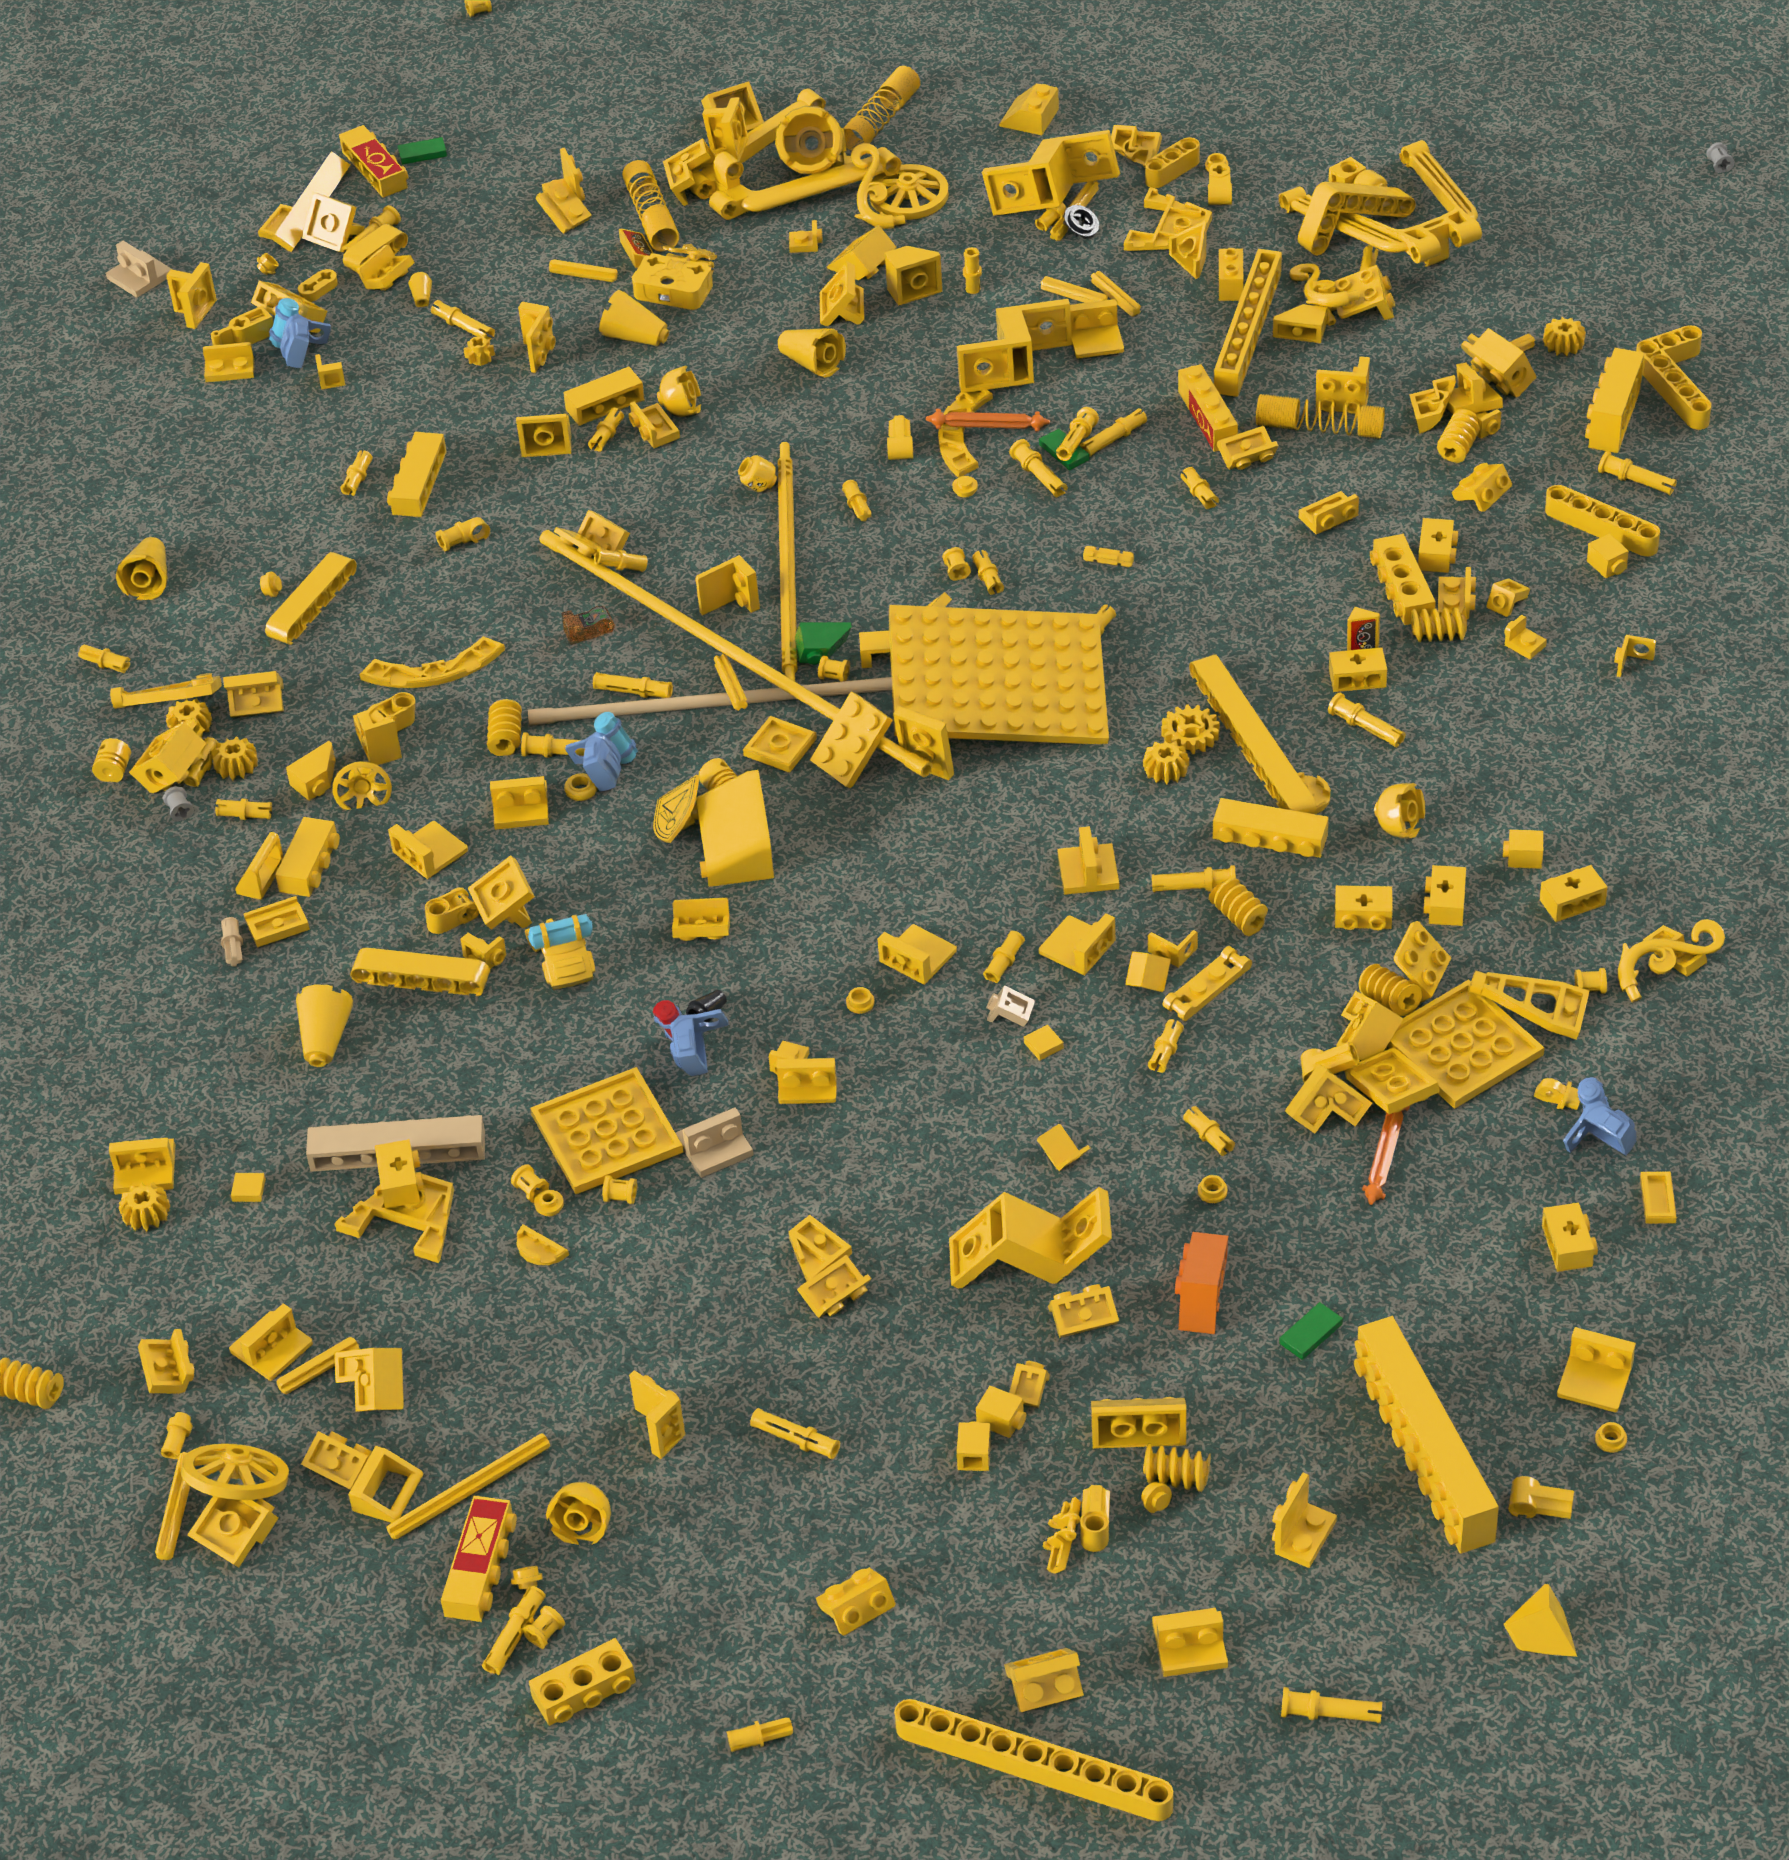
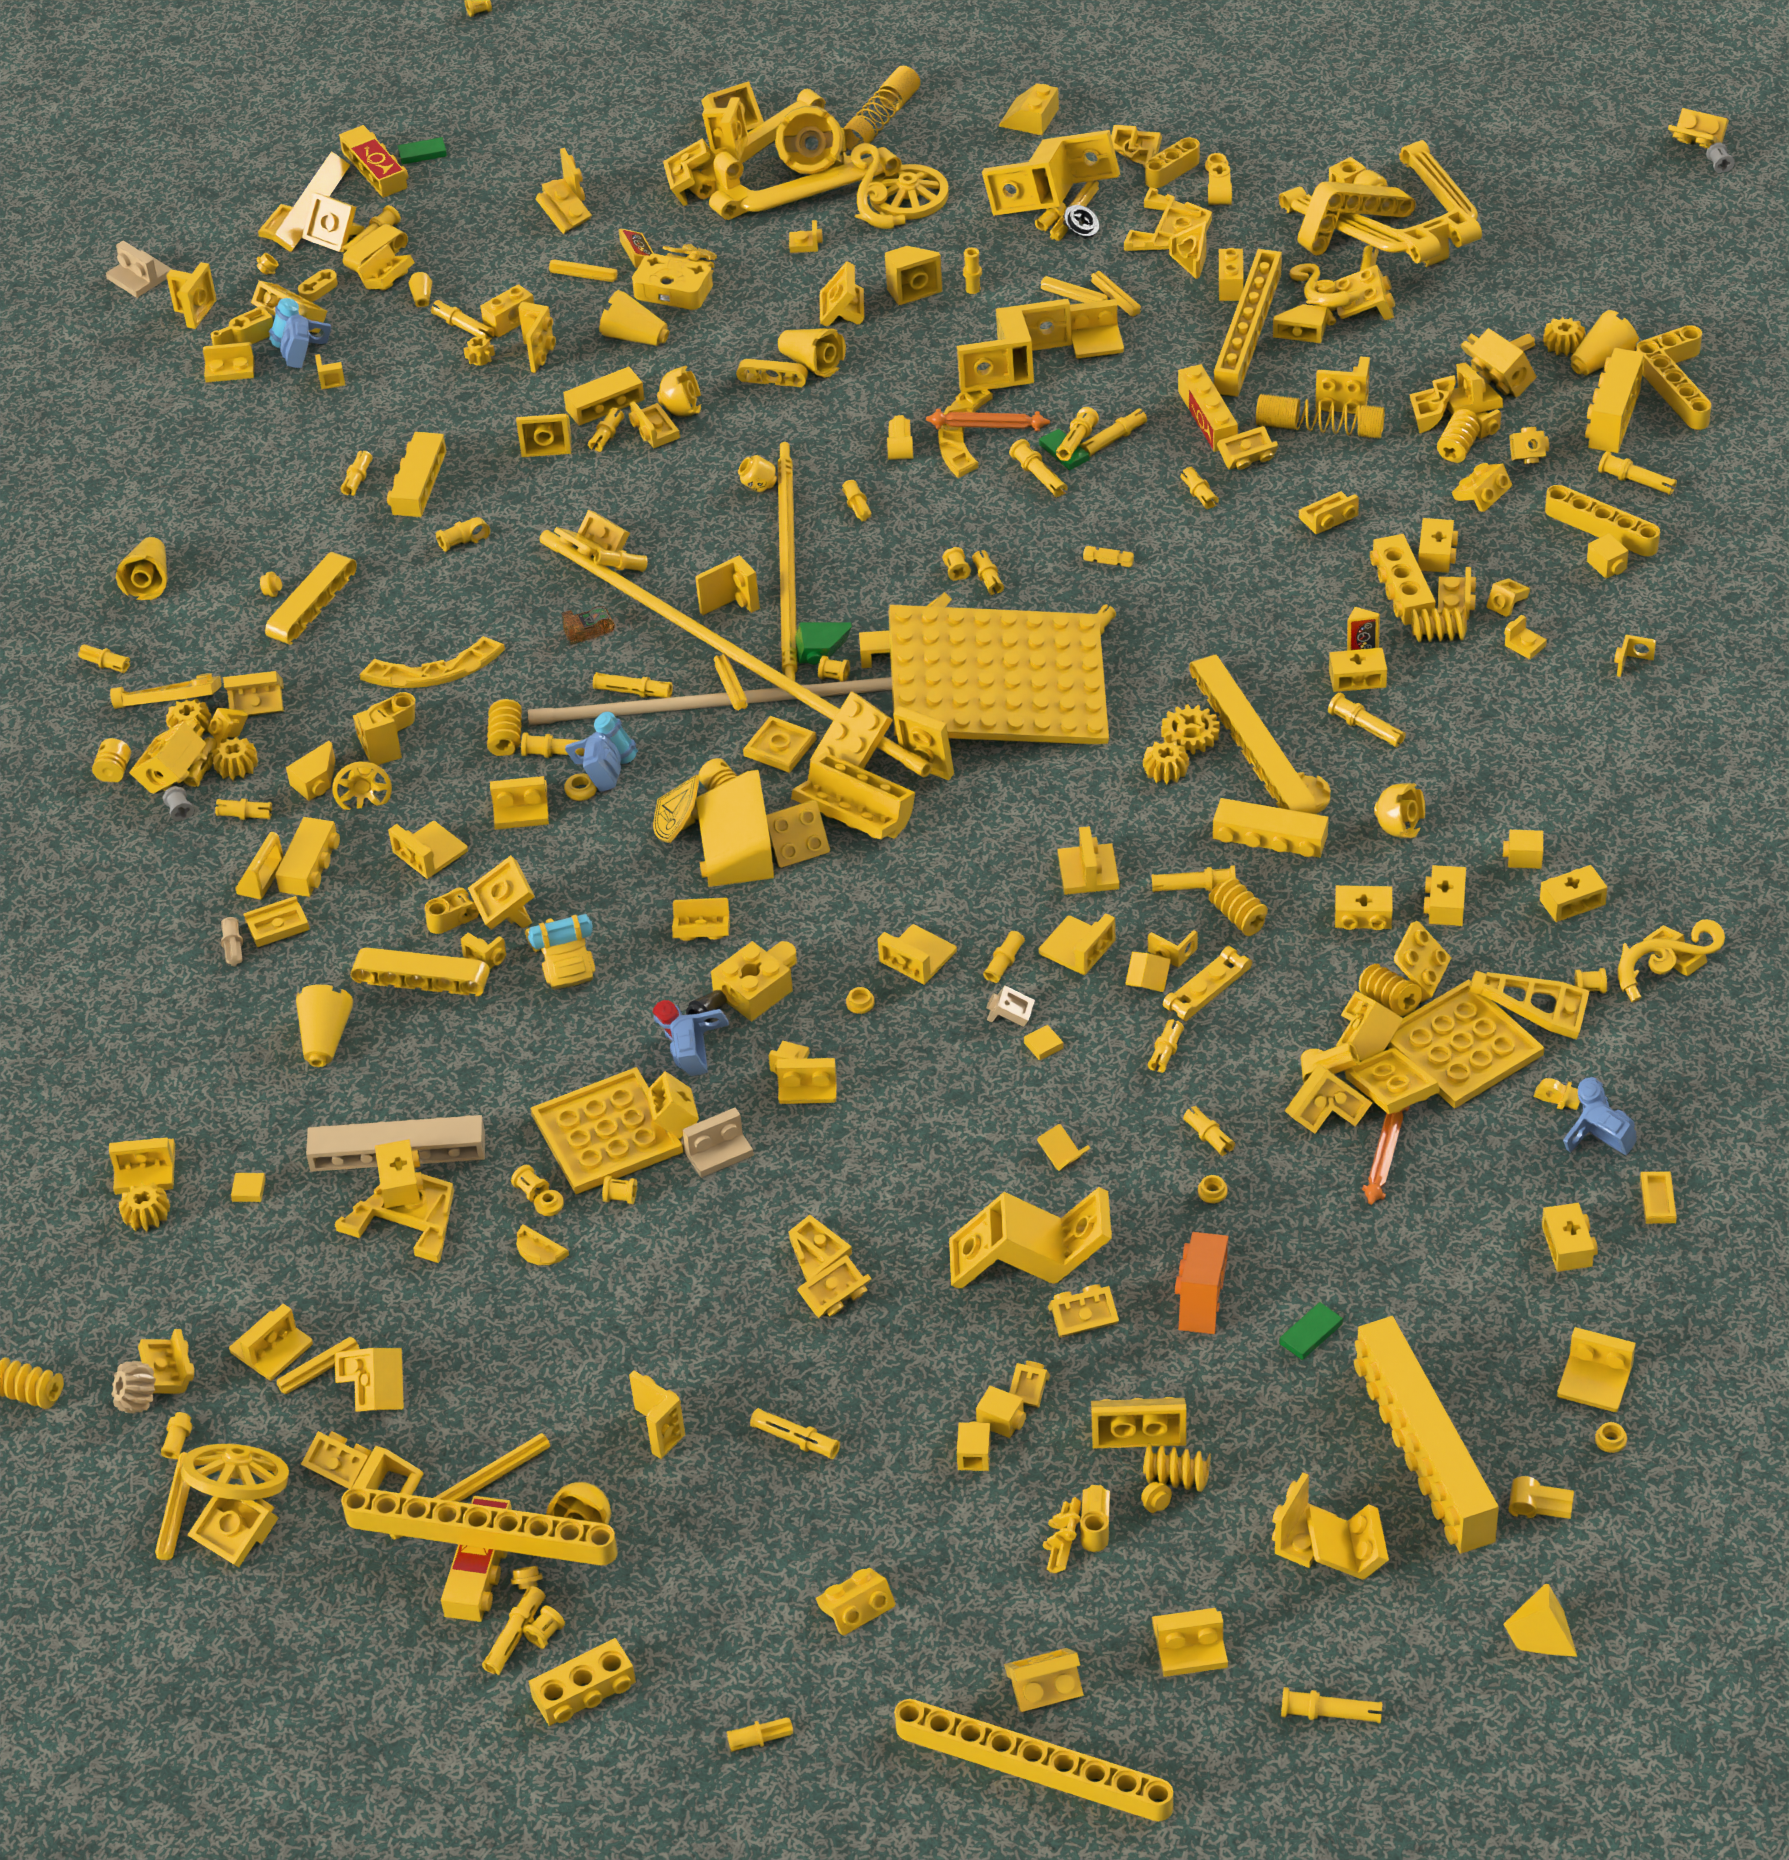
yellow piece [622,160,680,252] -> none
yellow slope [827,225,897,280] -> none
yellow plate [952,476,978,497] -> none
none -> tan gear [111,1361,156,1413]
none -> yellow bracket [207,708,248,743]
none -> yellow beam [341,1487,618,1565]
none -> yellow brick [480,284,534,338]
none -> yellow brick [646,1071,699,1139]
none -> yellow brick [711,941,797,1022]
none -> yellow beam [736,359,808,387]
none -> yellow bracket [766,800,830,868]
none -> yellow brick [791,752,915,839]
none -> yellow bracket [1306,1504,1389,1580]
none -> yellow brick [1509,427,1549,464]
none -> yellow cone [1571,310,1639,375]
none -> yellow bracket [1668,108,1729,148]

